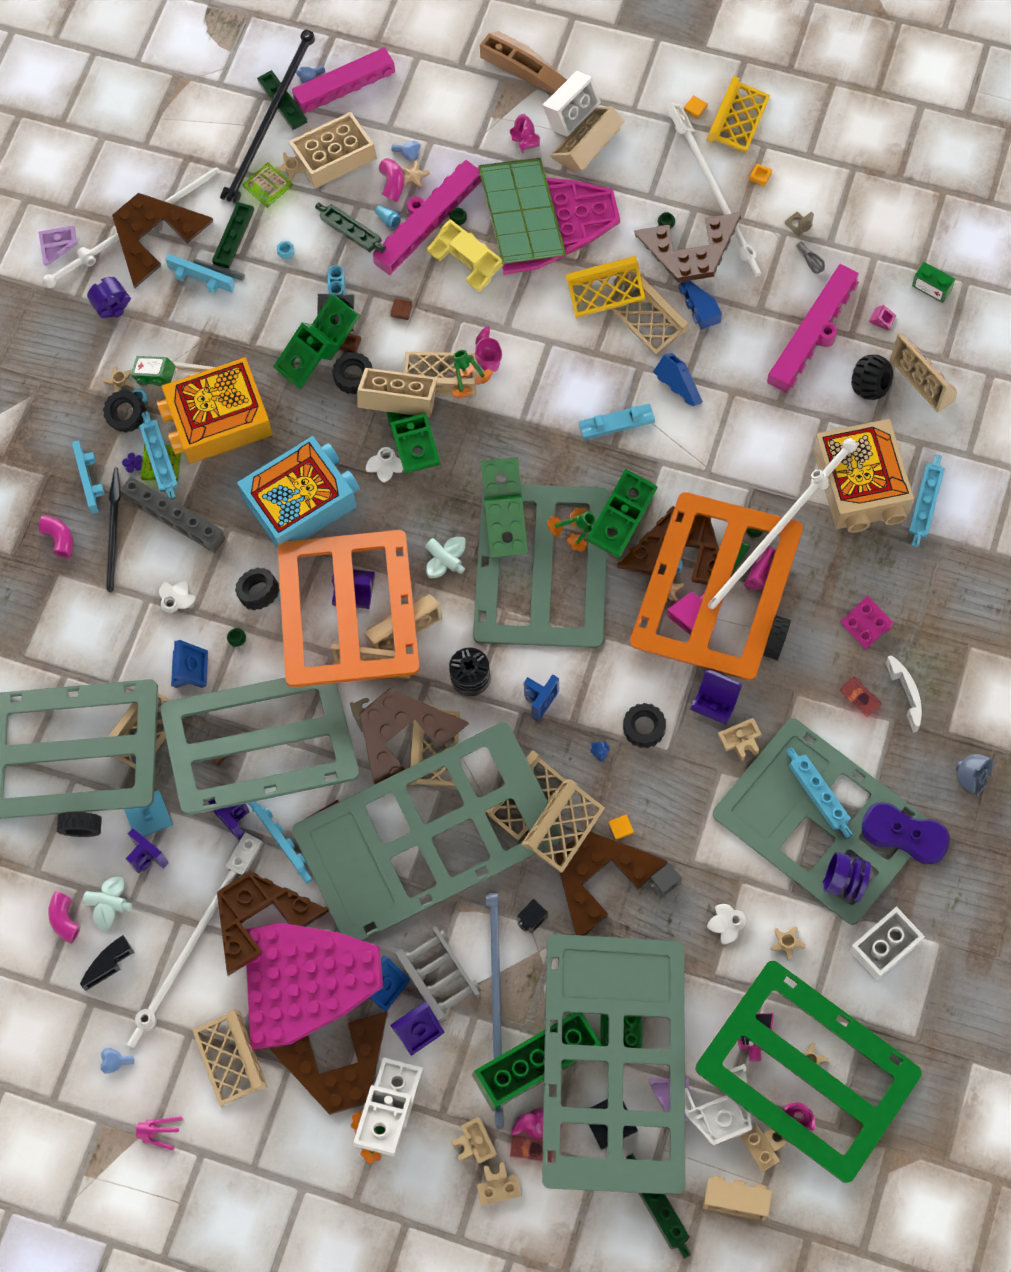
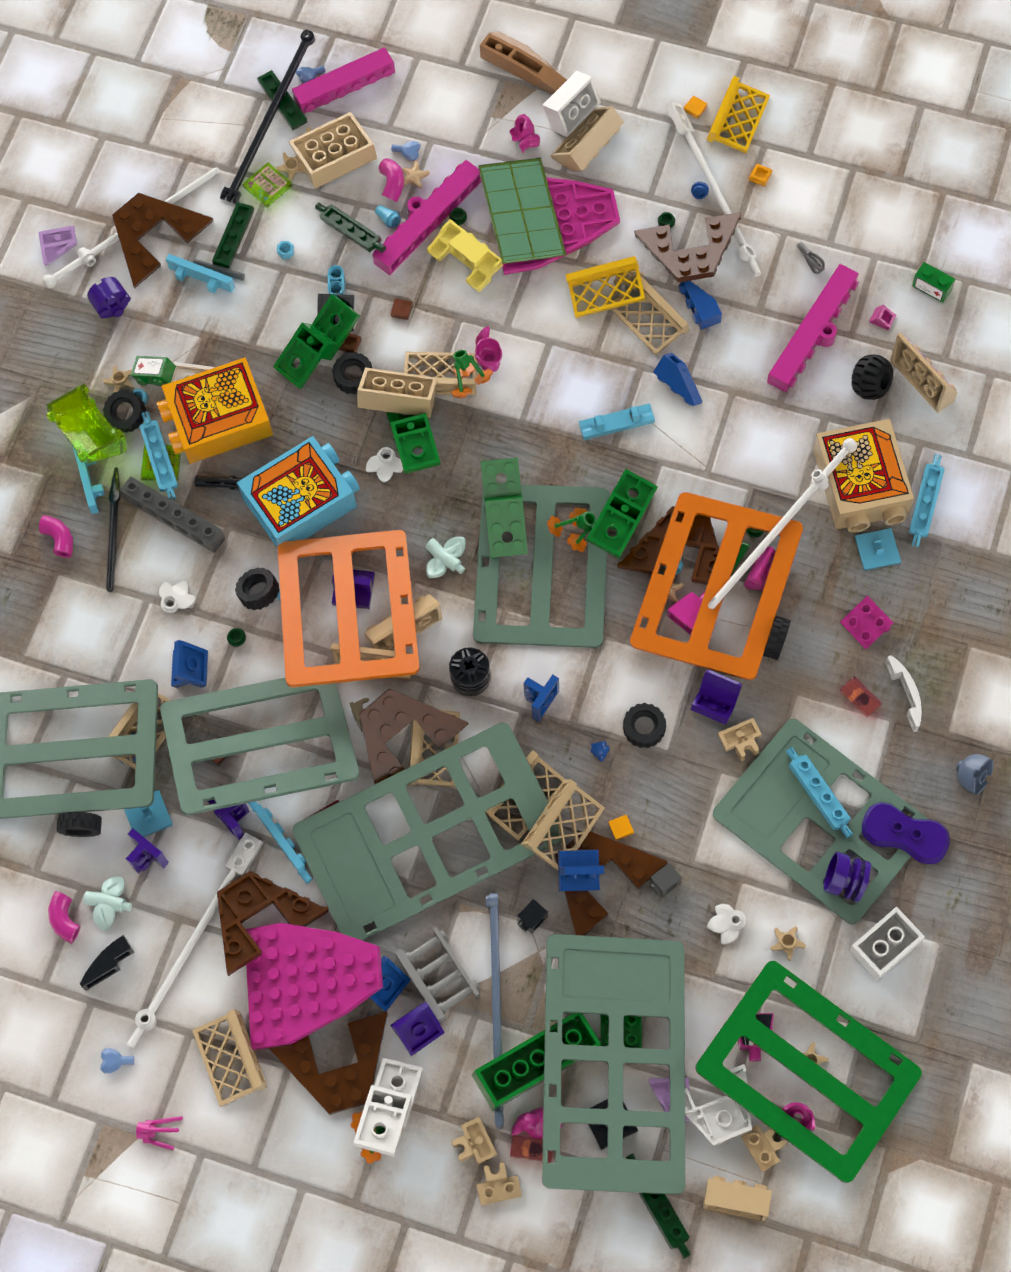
dark purple plant [122,453,143,473] -> none
dark tan bracket [784,212,814,236] -> none
none -> clear neon green windscreen [46,383,127,464]
none -> black pin [195,475,243,490]
none -> blue bracket [558,850,604,891]
none -> blue plate [691,181,709,199]
none -> medium azure piece [854,528,901,570]

